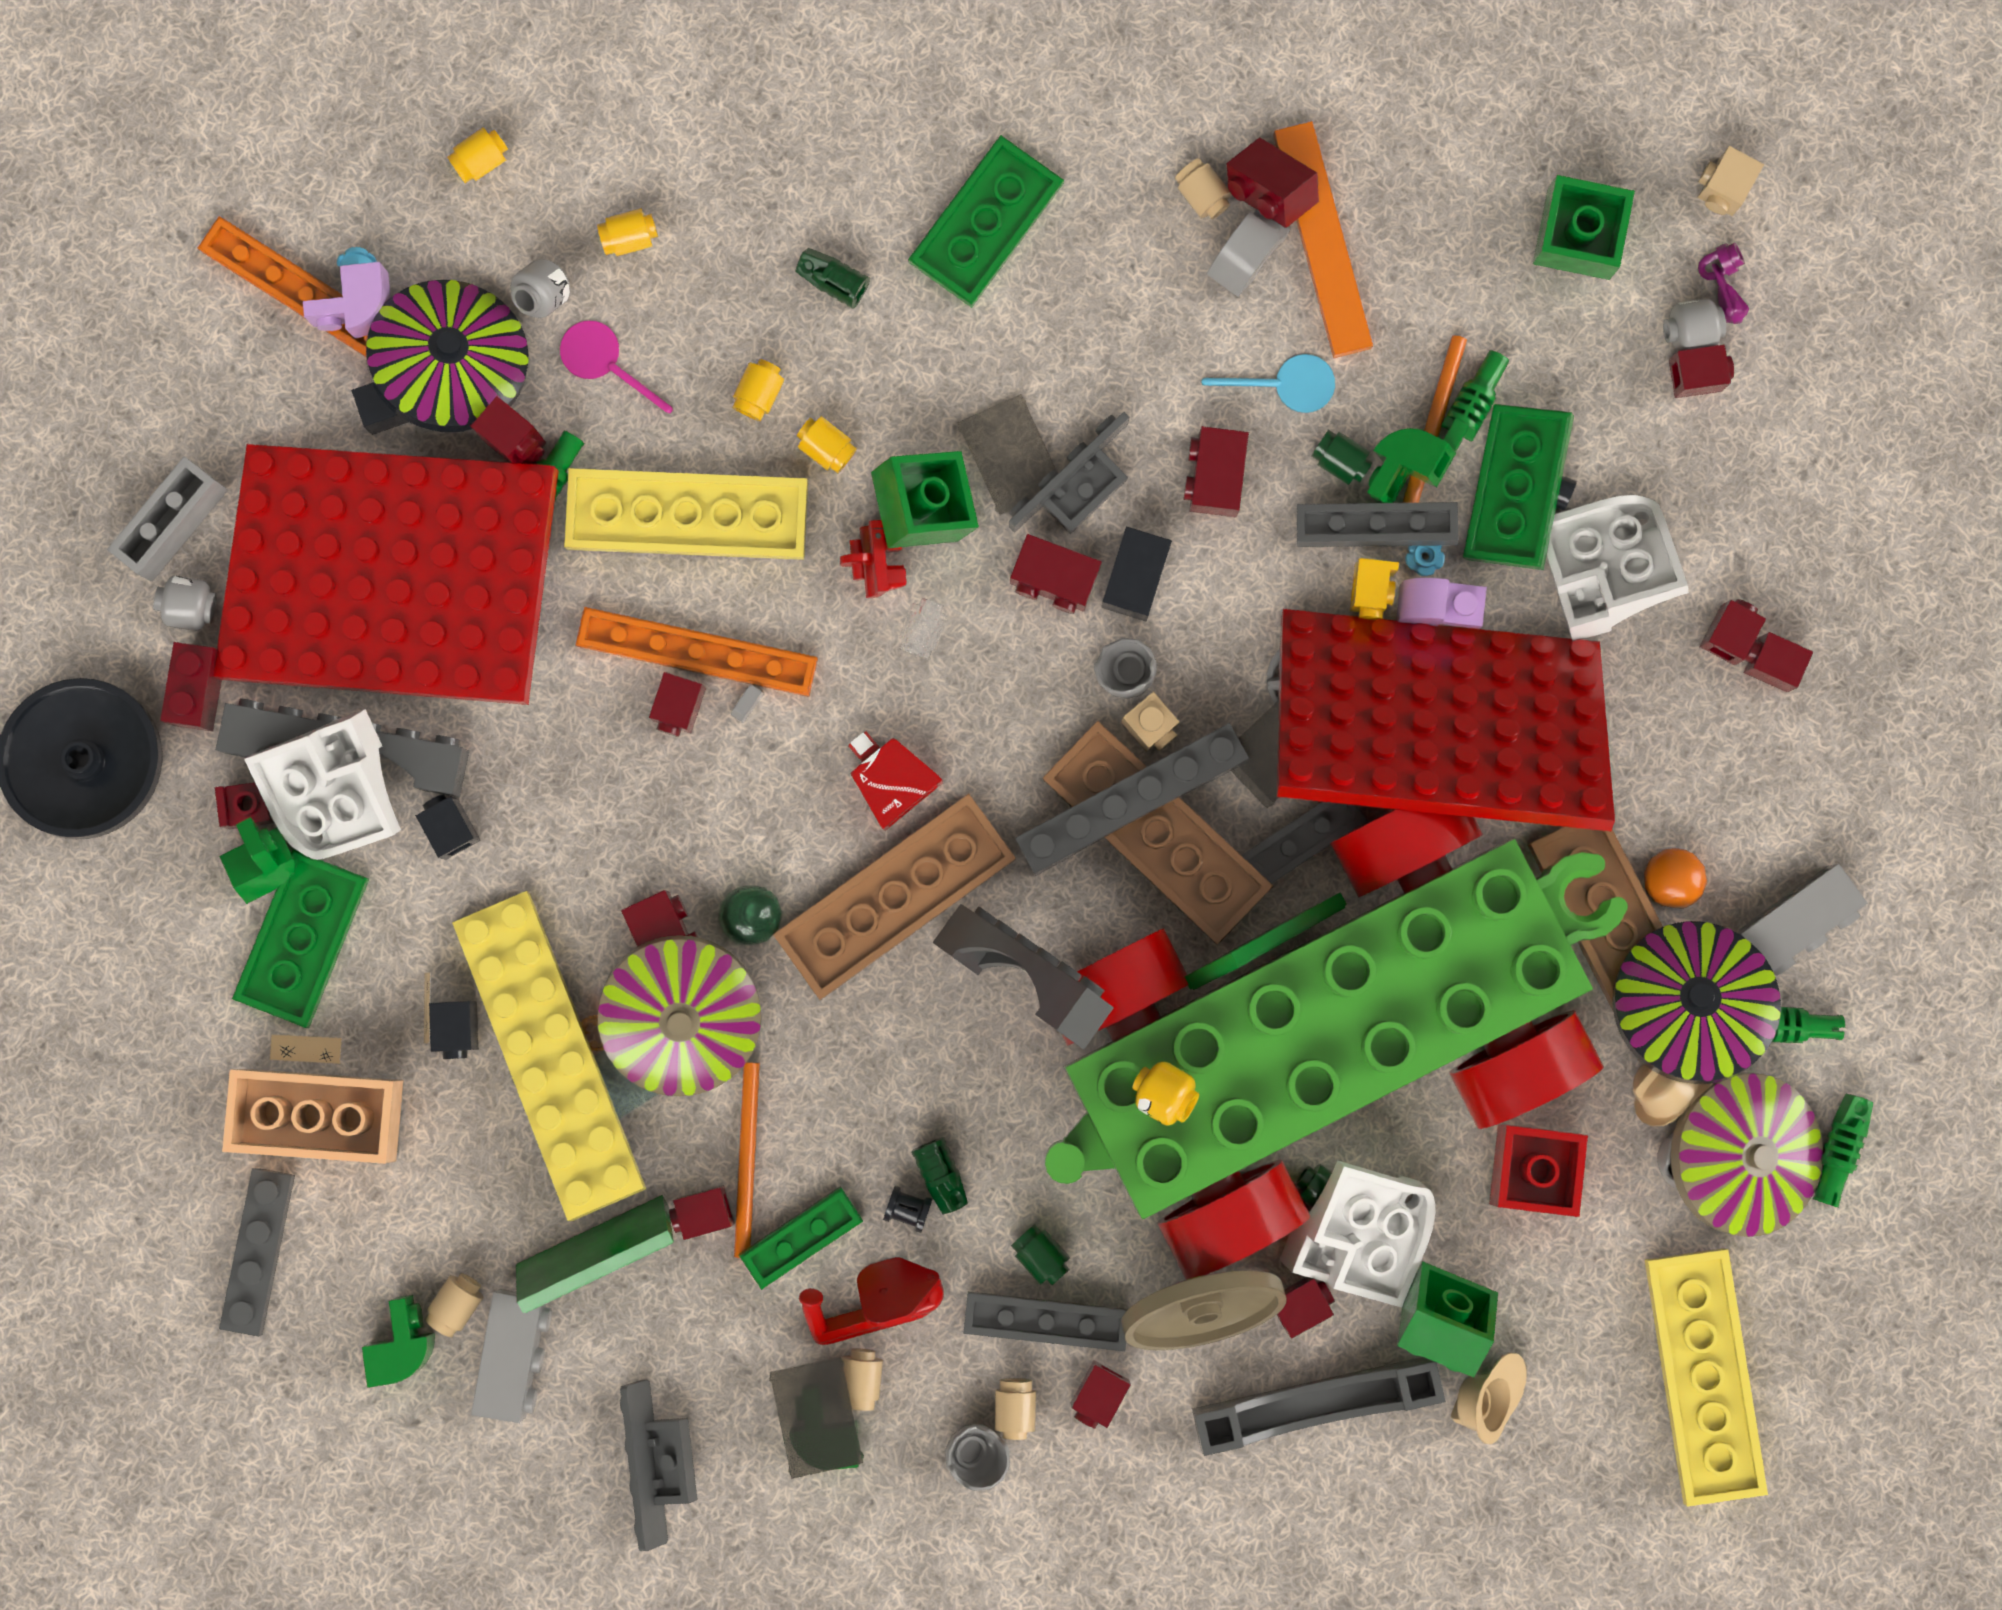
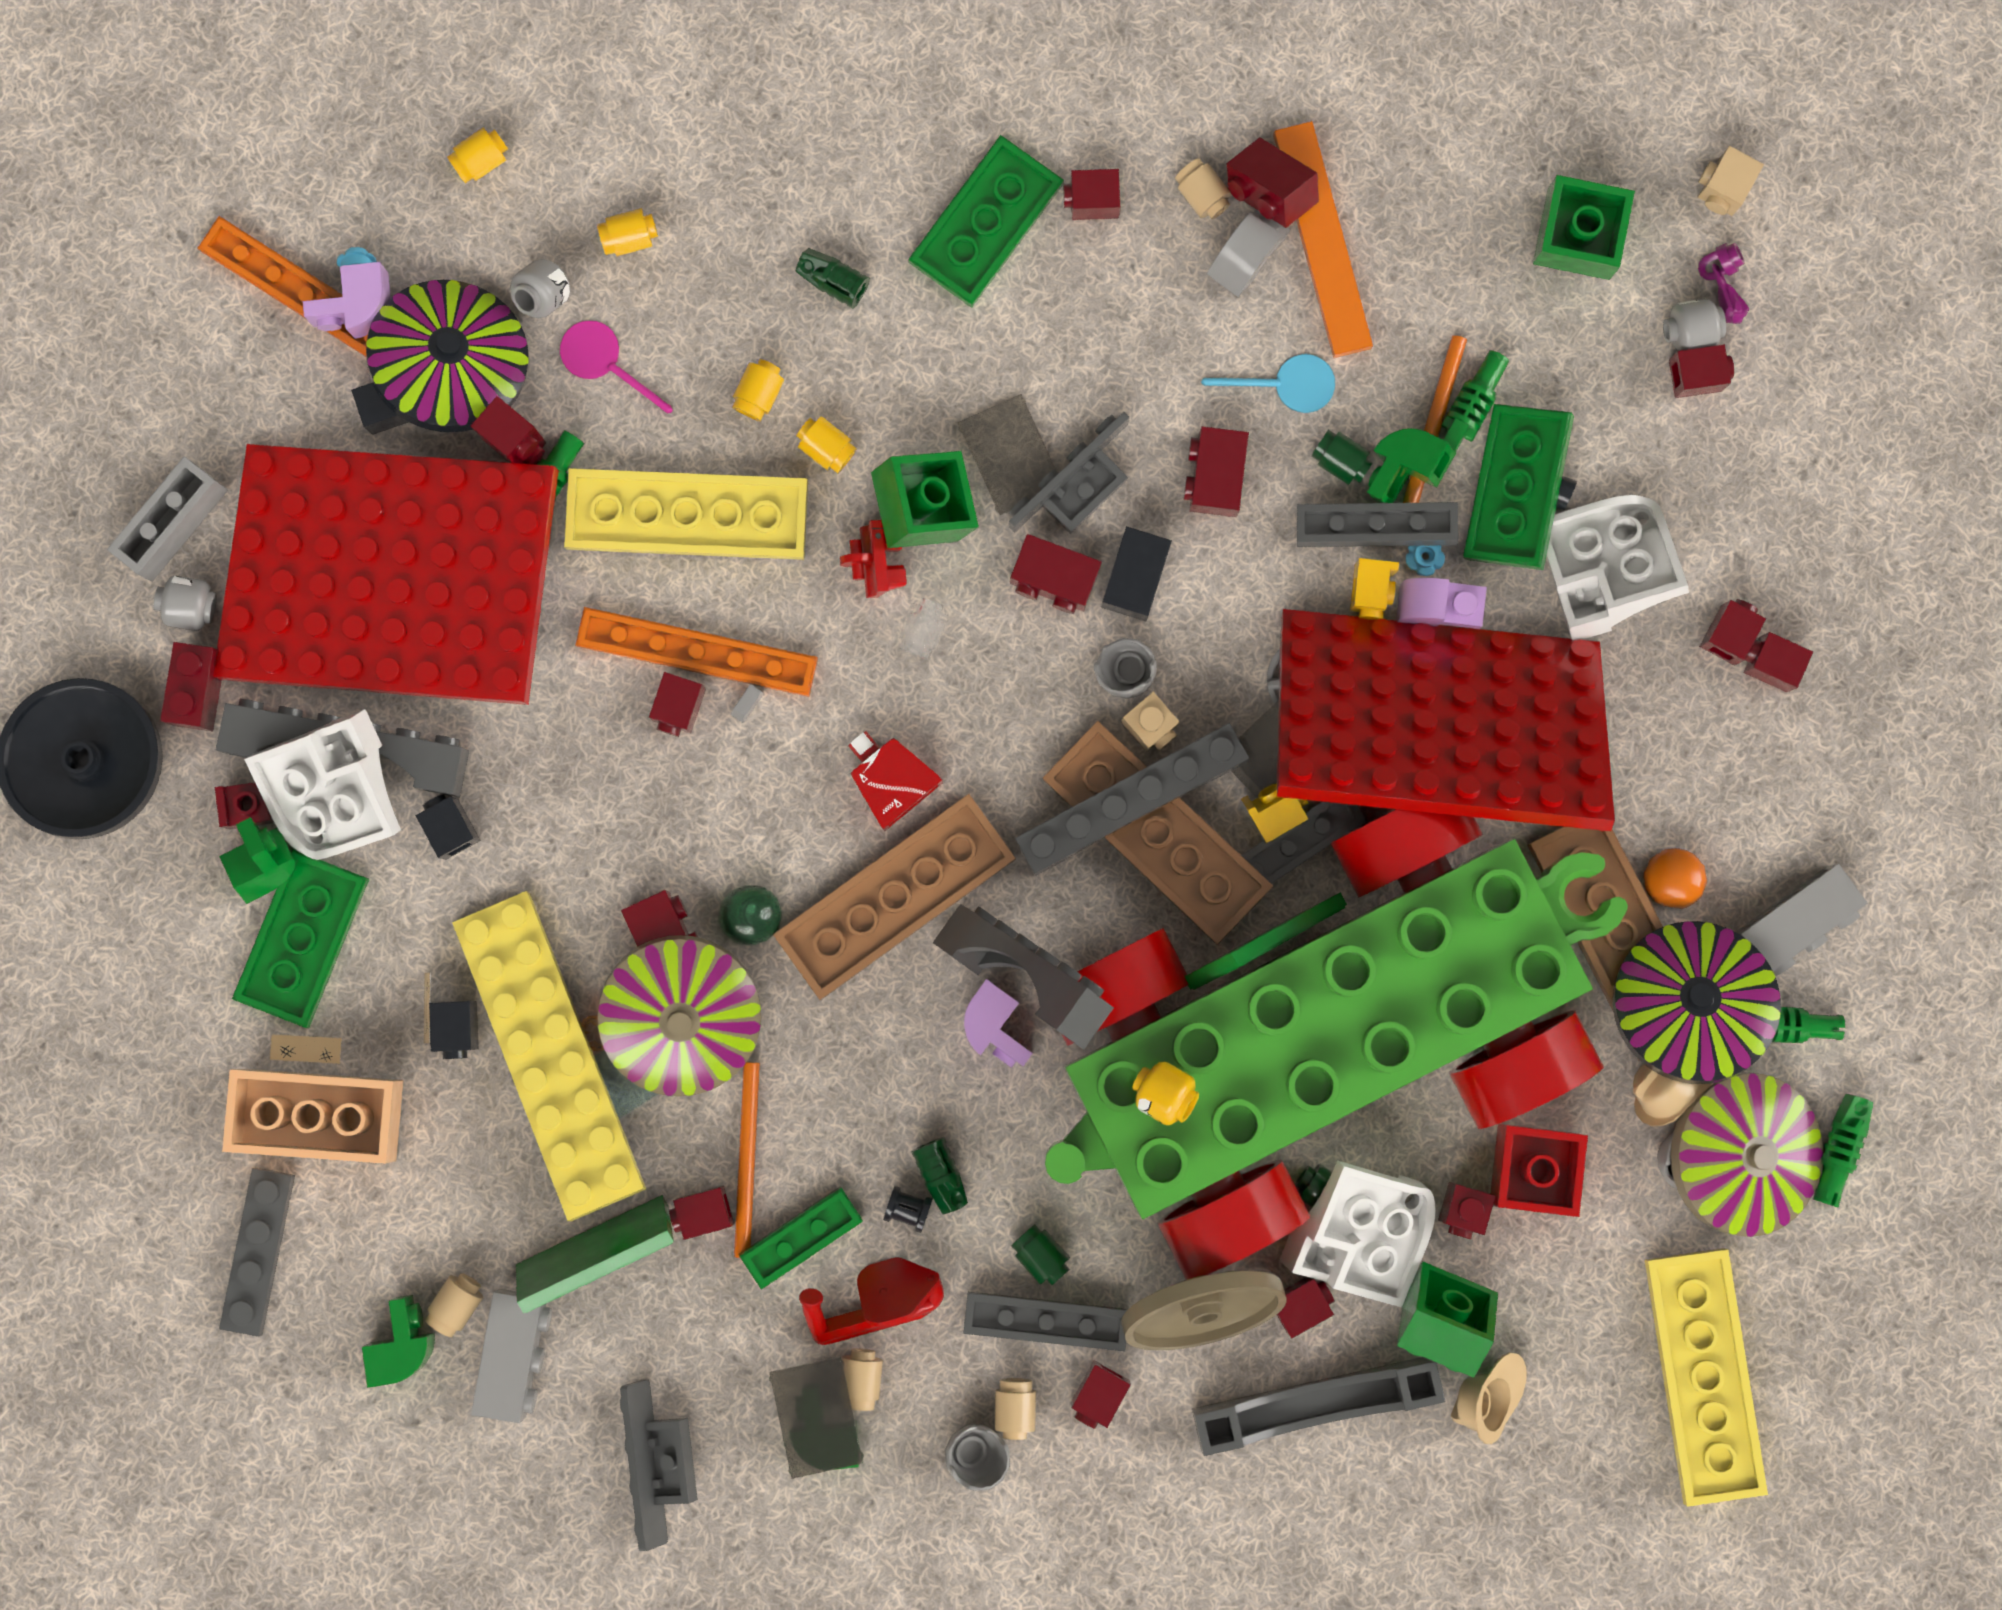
none -> lavender brick [964,979,1033,1068]
none -> dark red brick [1063,169,1121,220]
none -> yellow brick [1241,784,1308,843]
none -> dark red brick [1438,1182,1496,1240]

